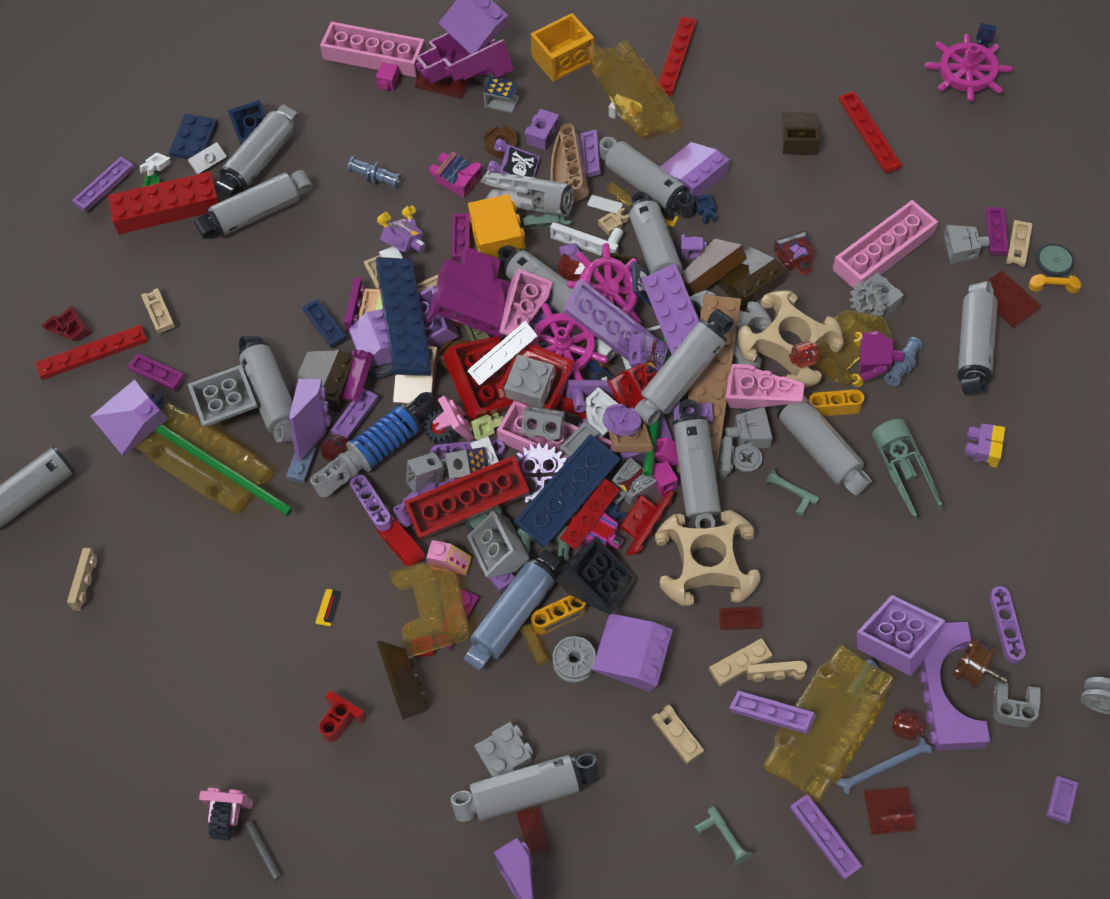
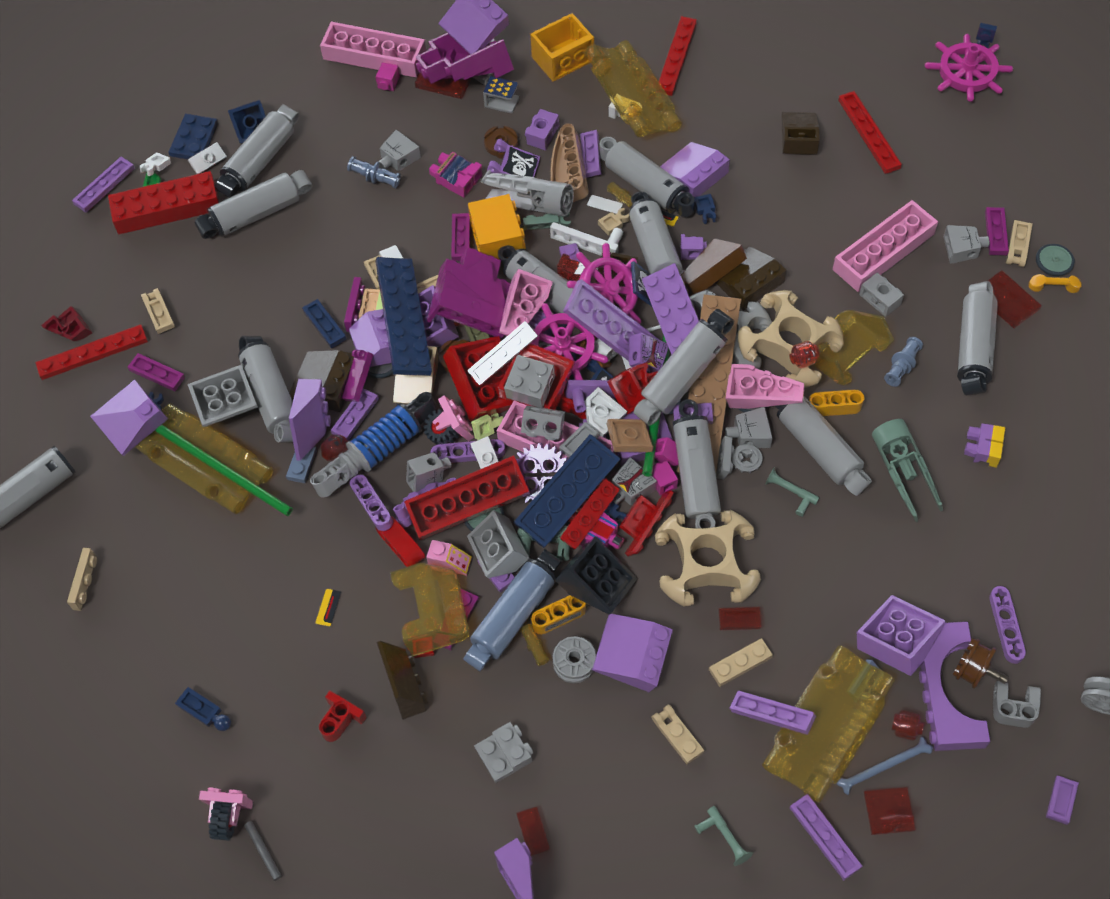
medium lavender torso [377,205,426,253] -> none
piece [445,447,488,479] -> none
light grey piece [451,754,600,822] -> none
medium lavender tile [602,404,641,436] -> none
tan plate [746,661,807,682] -> none
clear red torso [773,230,814,274] -> none
light grey gear [849,280,888,321] -> none
magenta torso [851,331,904,388] -> none
none -> dark blue plate [175,687,231,731]
none -> light grey torso [379,130,421,171]

